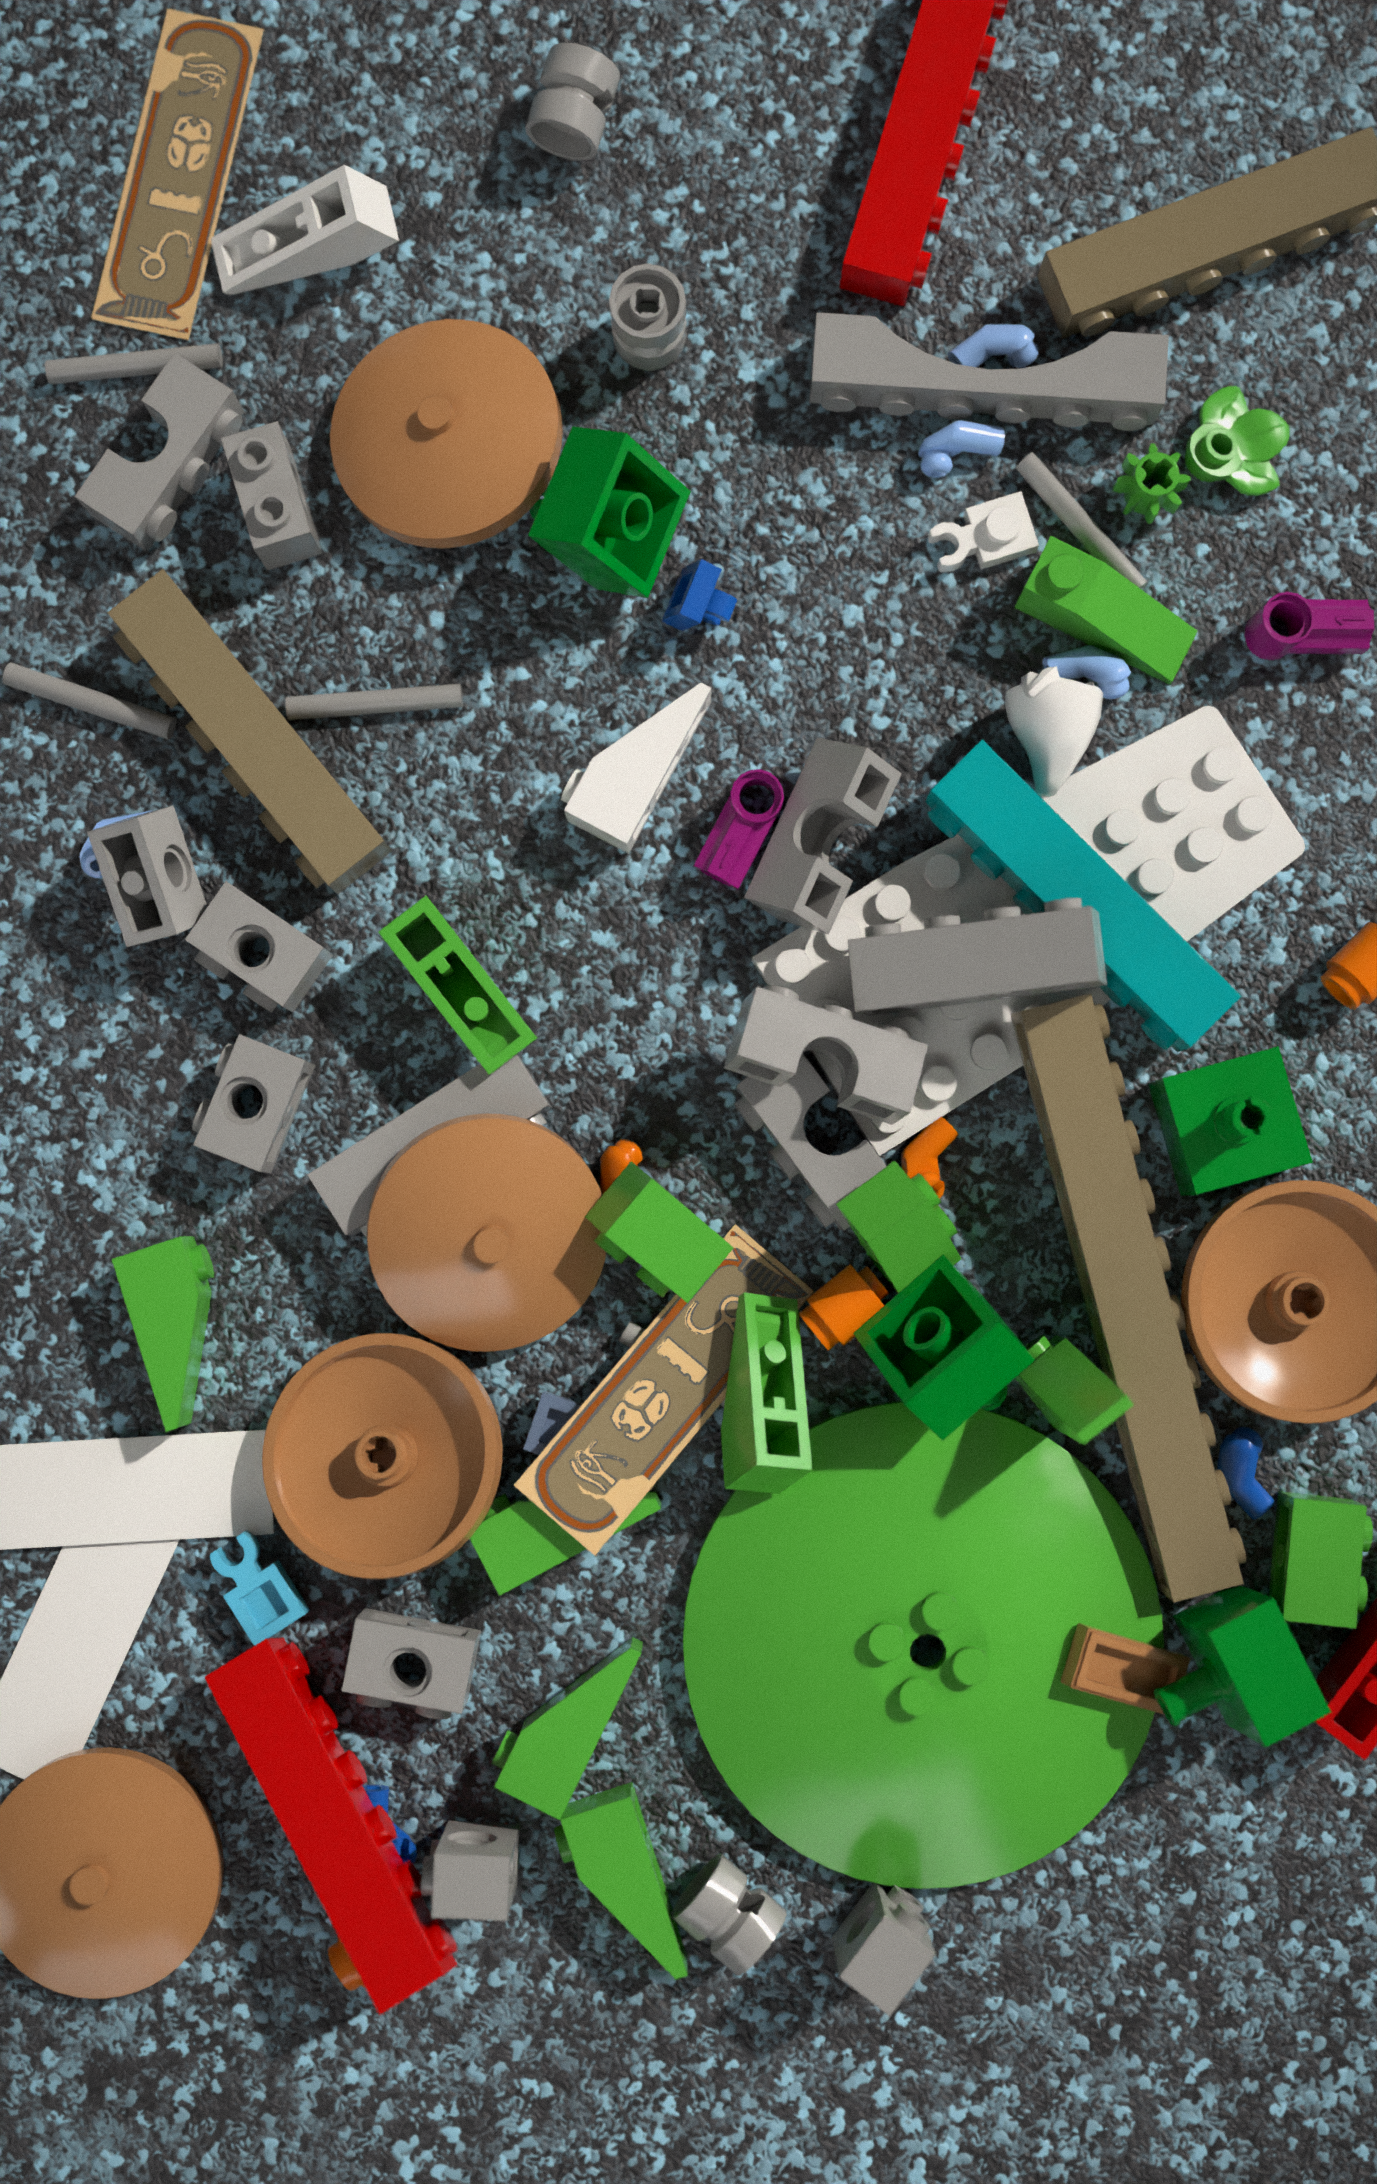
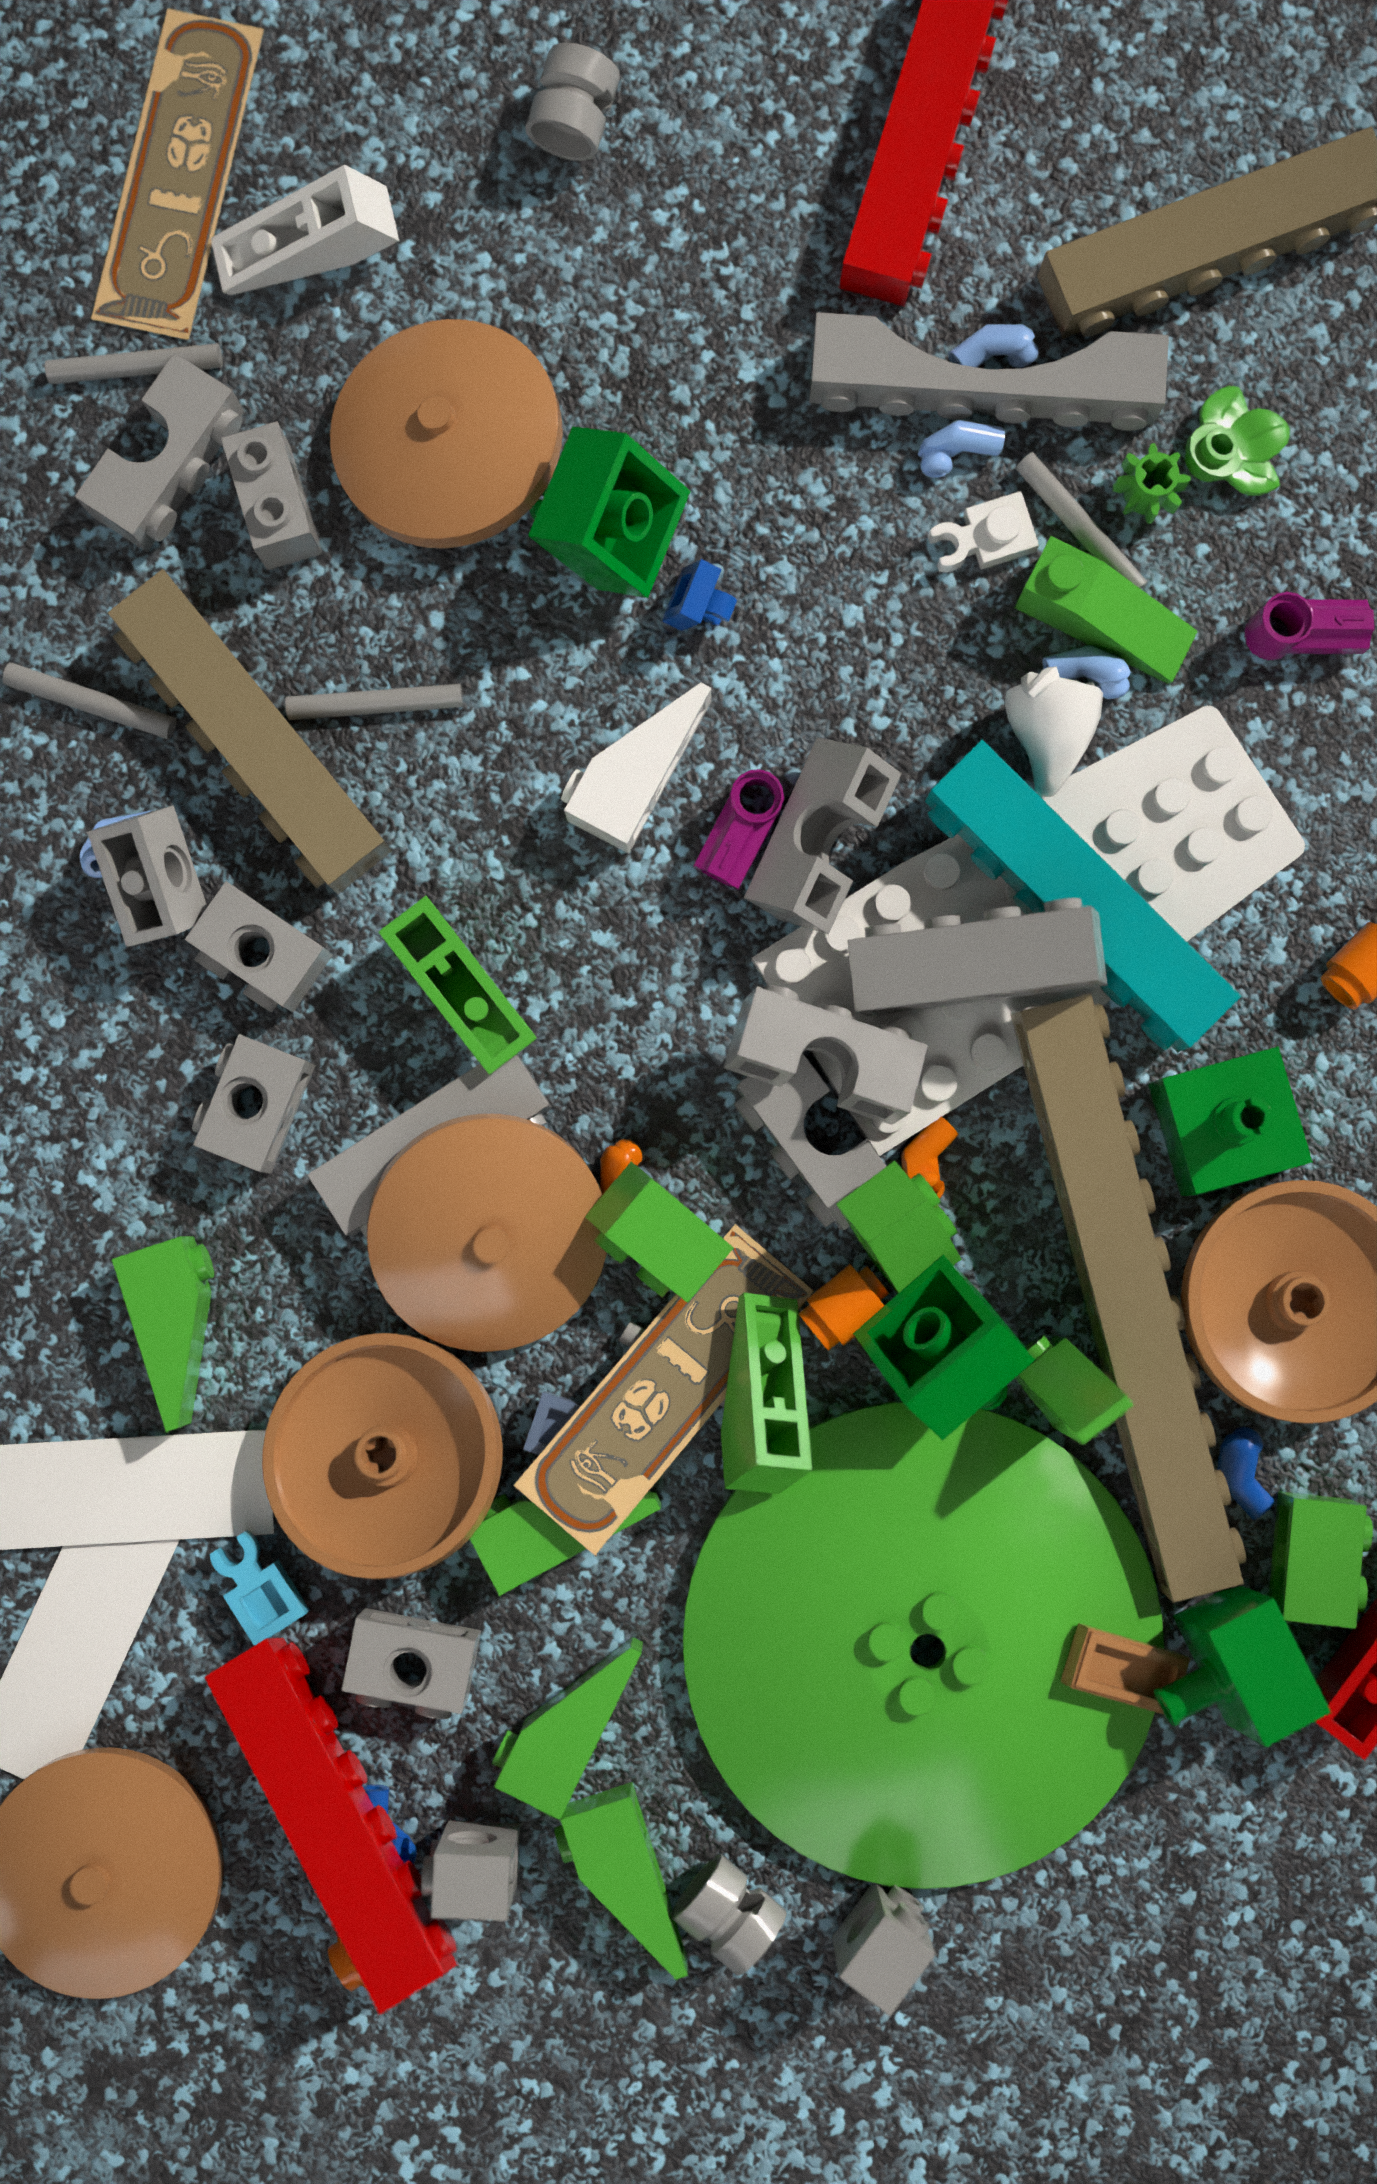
light grey wheel [609,263,687,371] -> none

